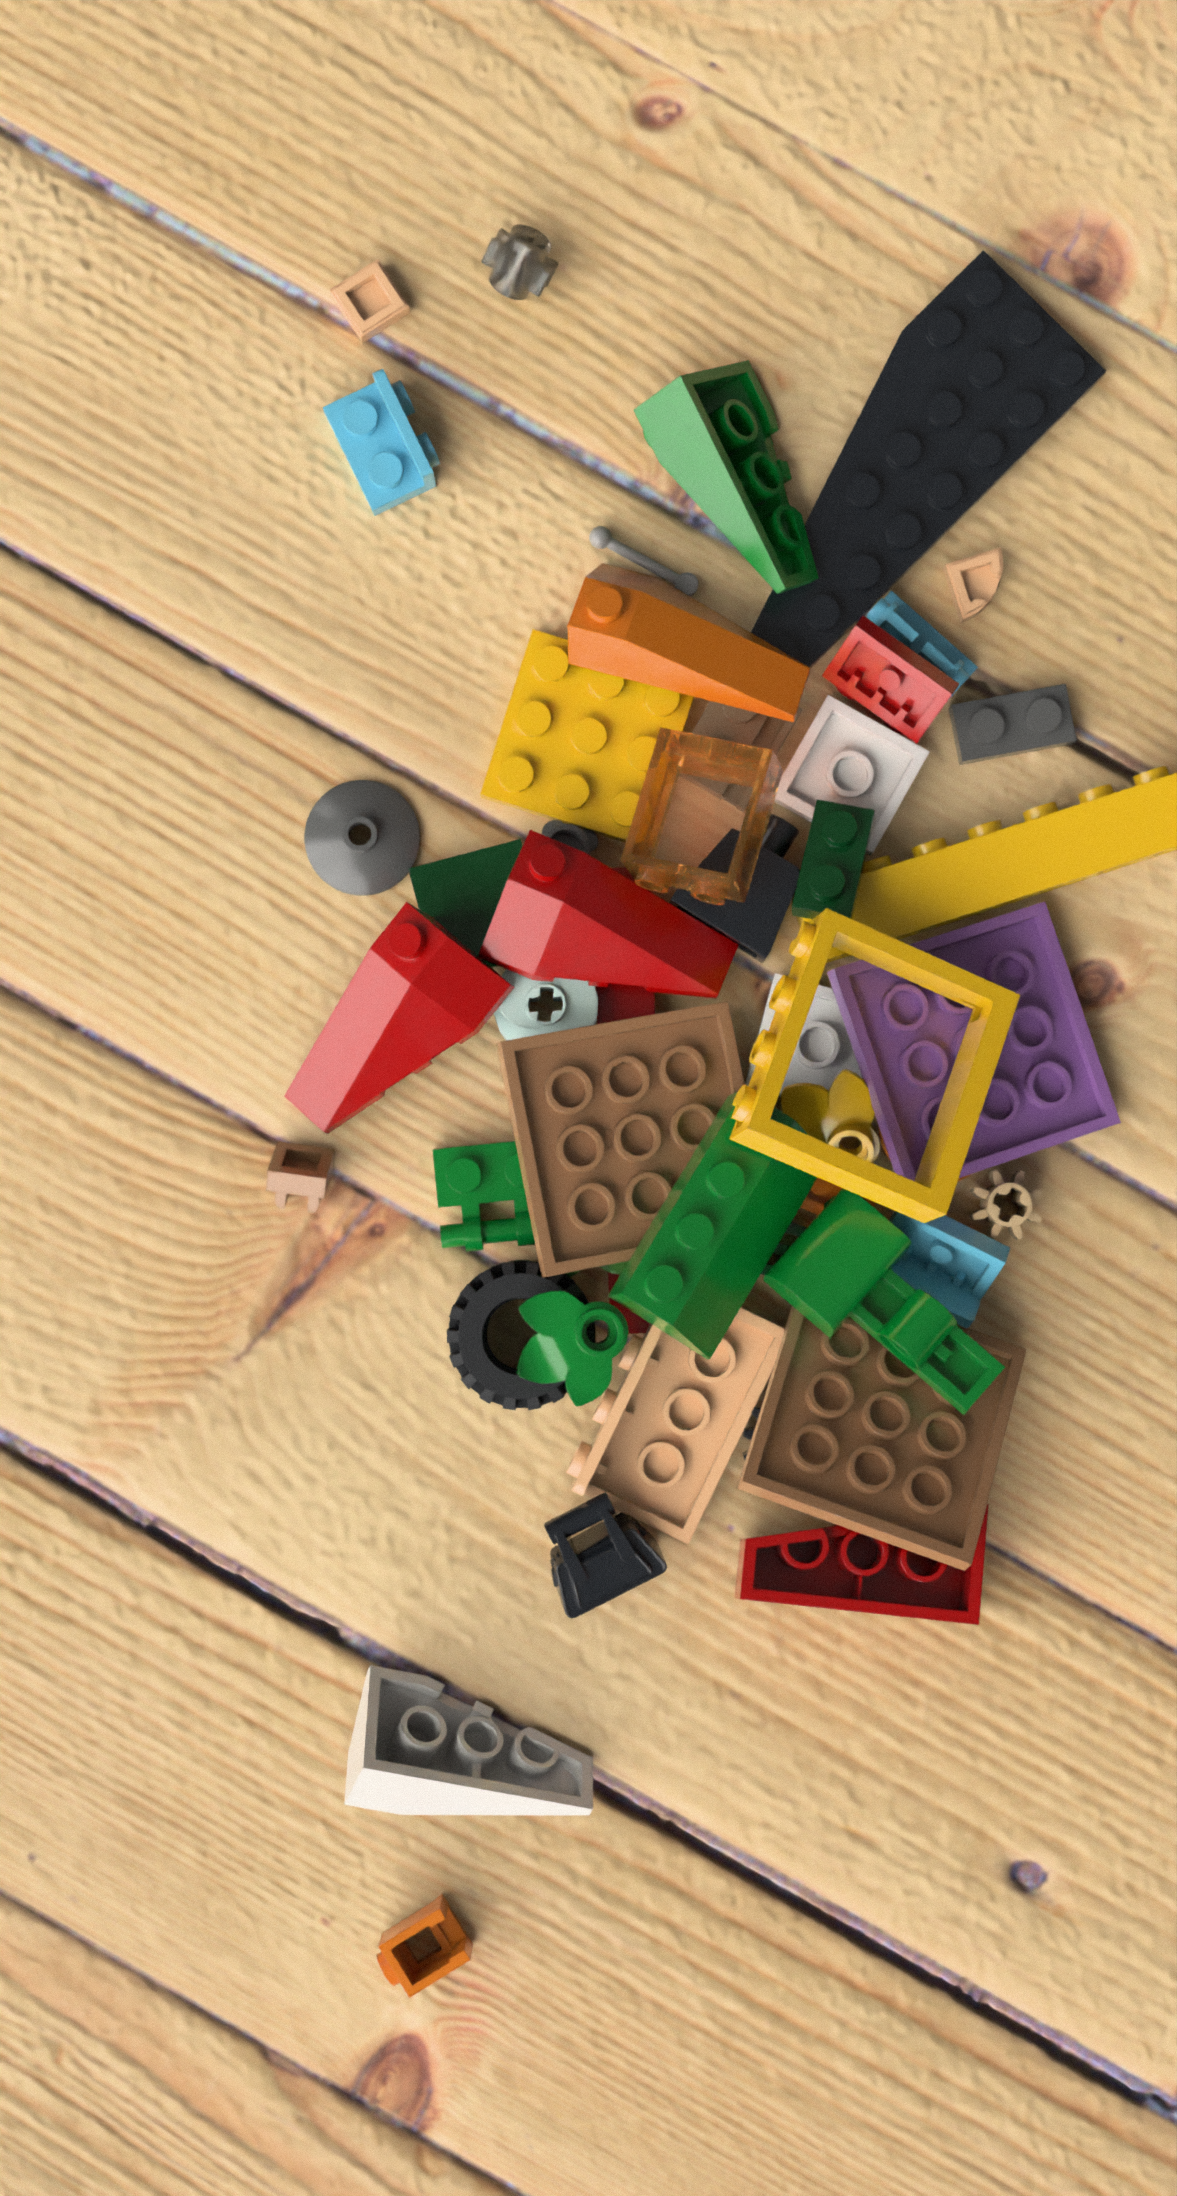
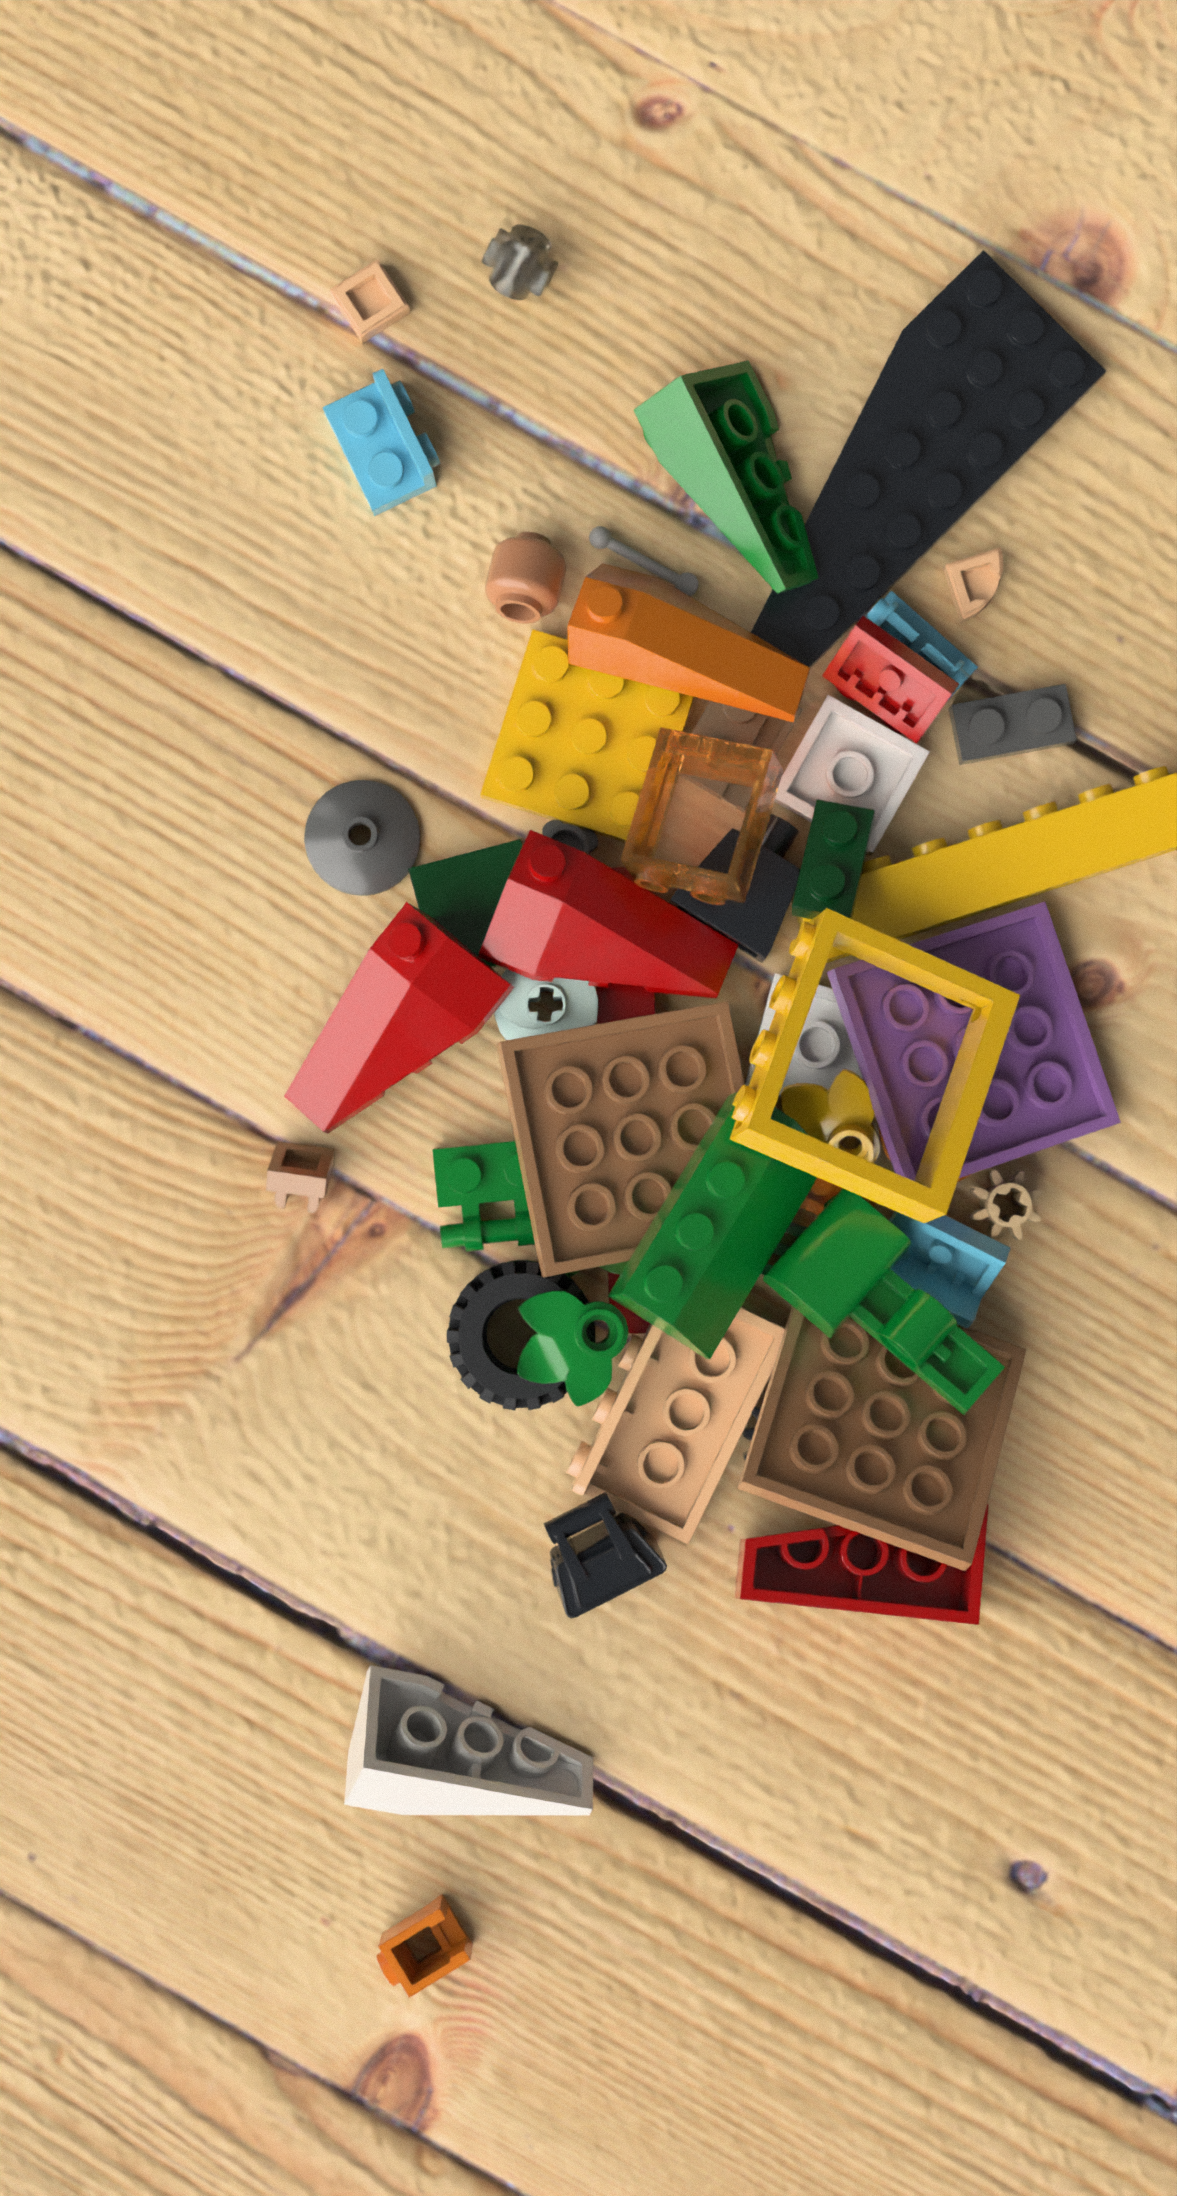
none -> nougat head [485,532,566,624]

